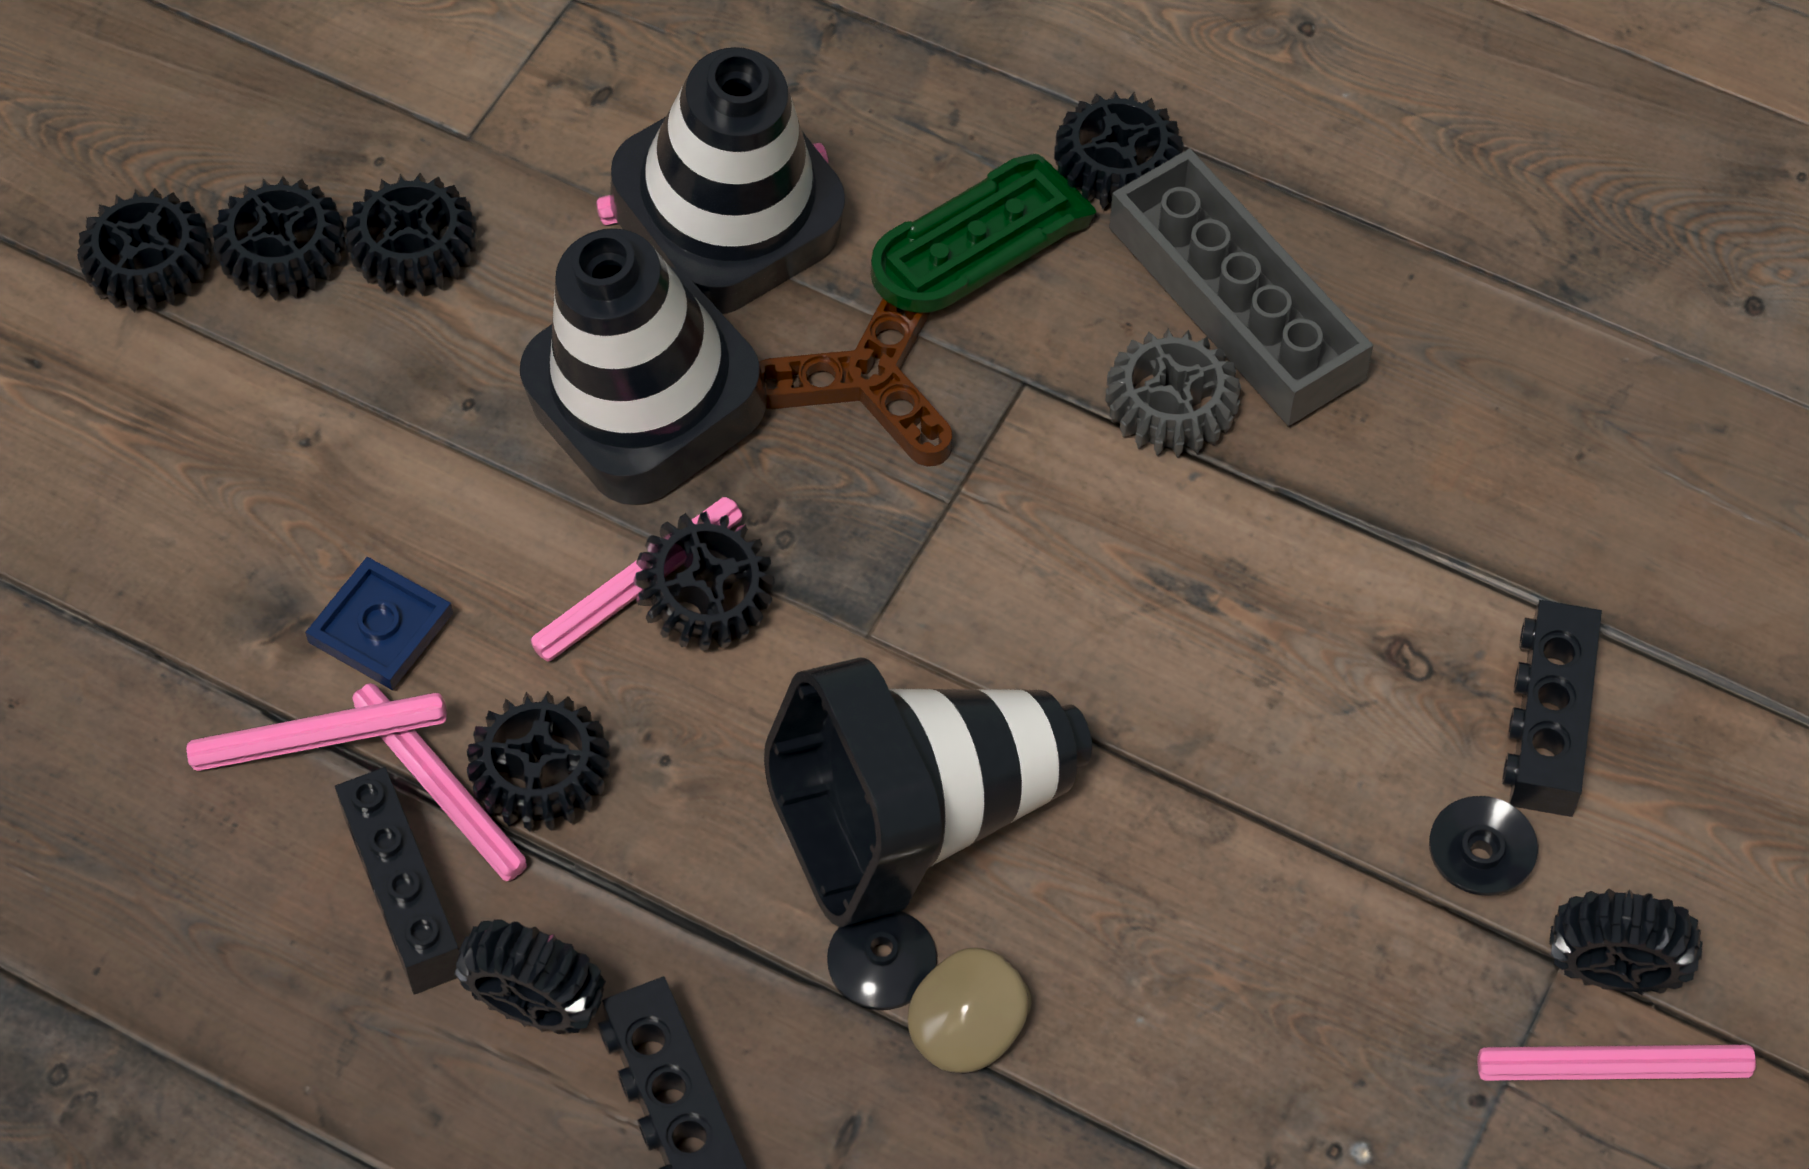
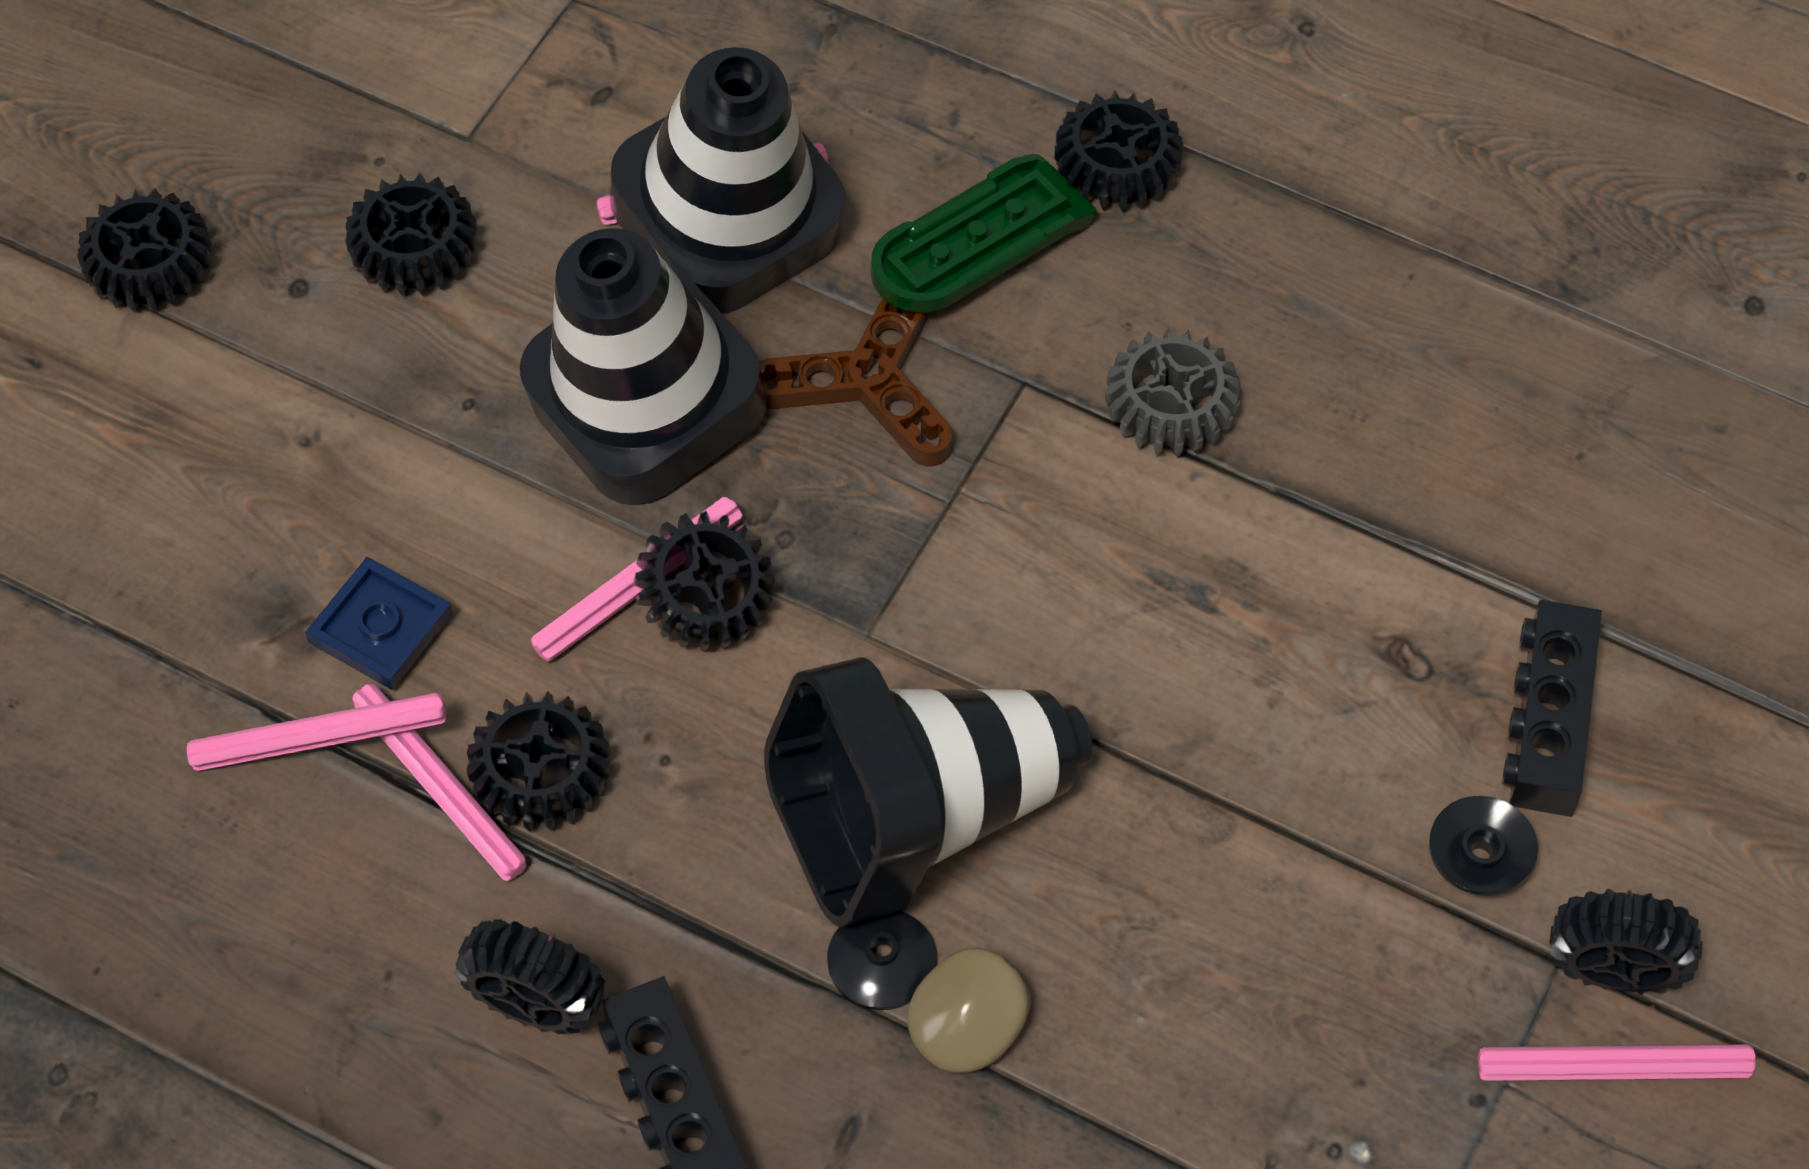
black gear [212,176,346,301] -> none
black brick [334,767,459,995] -> none
dark grey brick [1109,149,1373,426] -> none

